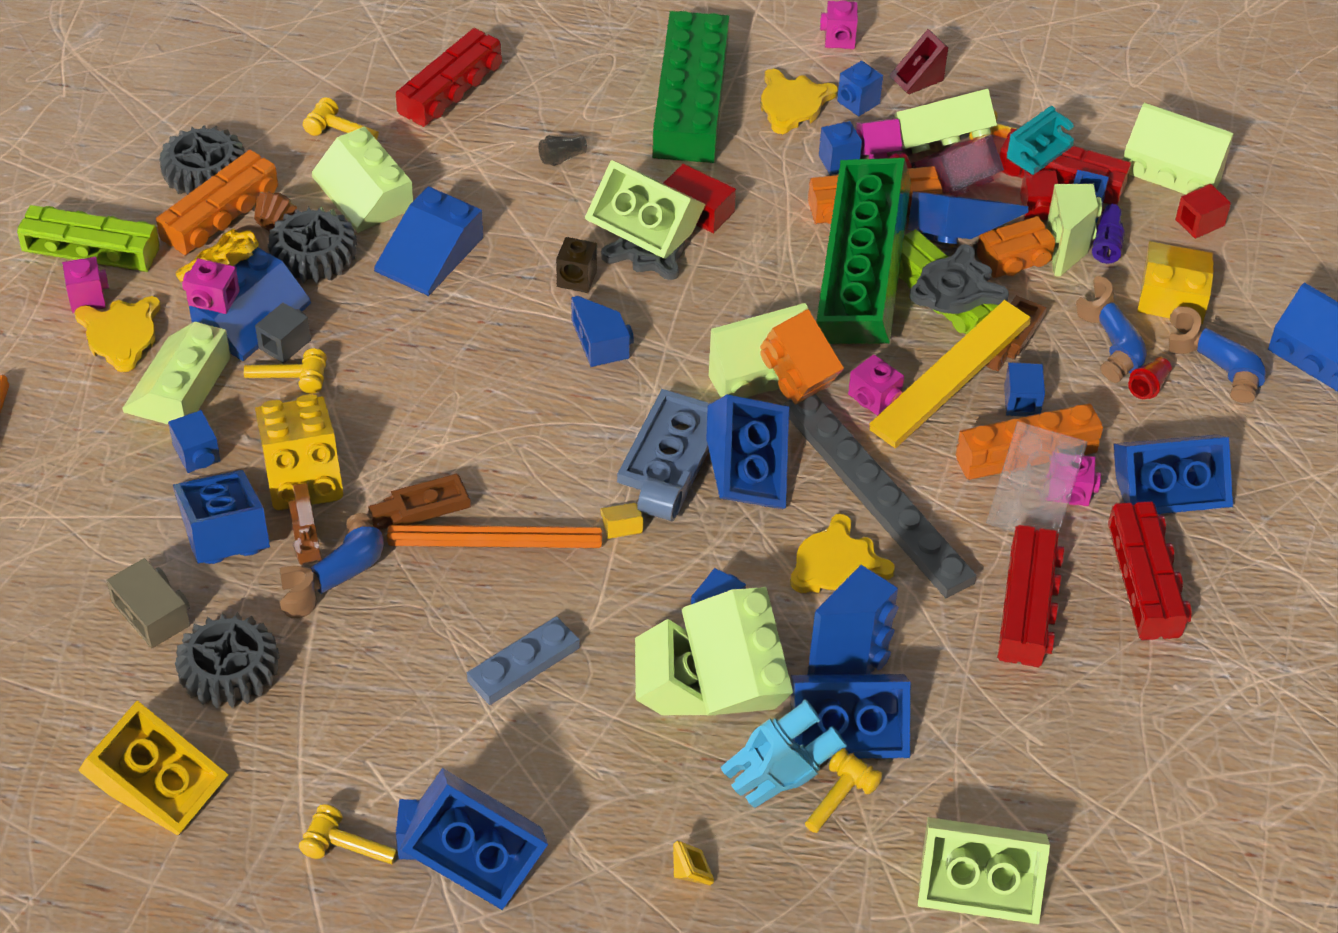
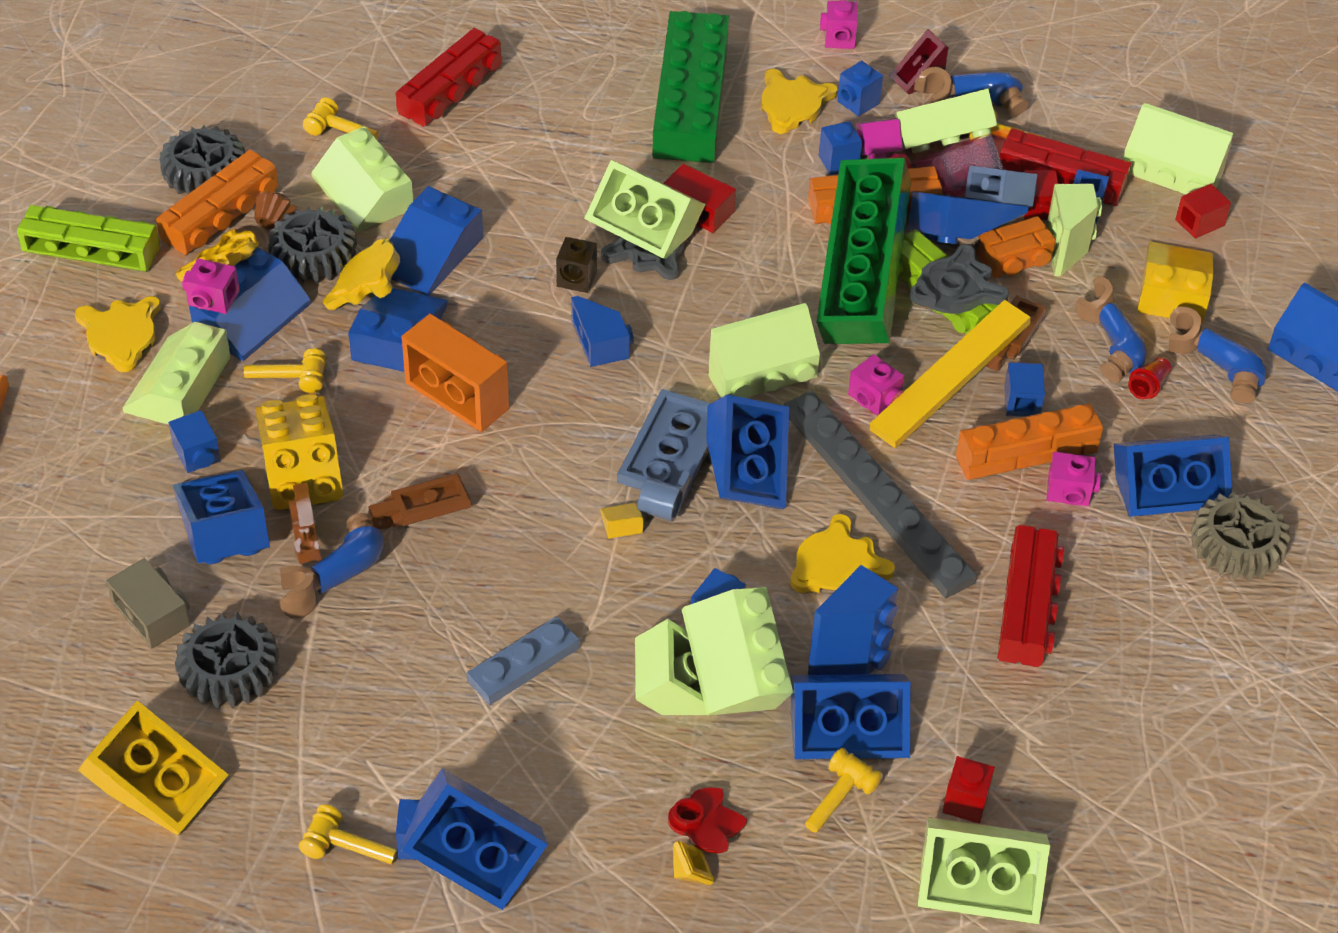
dark pink brick [62,257,109,313] -> none
dark grey brick [255,302,311,363] -> none
orange axle [387,525,602,548] -> none
clear smoke cone [538,135,587,166] -> none
medium azure connector [720,699,847,808] -> none
orange piece [760,309,844,405] -> none
clear plate [986,421,1087,534] -> none
teal hinge [1006,106,1074,175] -> none
dark purple hinge [1092,203,1125,264] -> none
red brick [1108,501,1192,640] -> none
none -> yellow tile [322,238,400,311]
none -> blue slope [348,288,448,372]
none -> orange brick [401,313,509,432]
none -> red plate [668,787,747,853]
none -> piece [914,67,1029,117]
none -> red brick [942,756,995,824]
none -> sand blue brick [965,165,1037,206]
none -> dark tan gear [1191,492,1291,582]

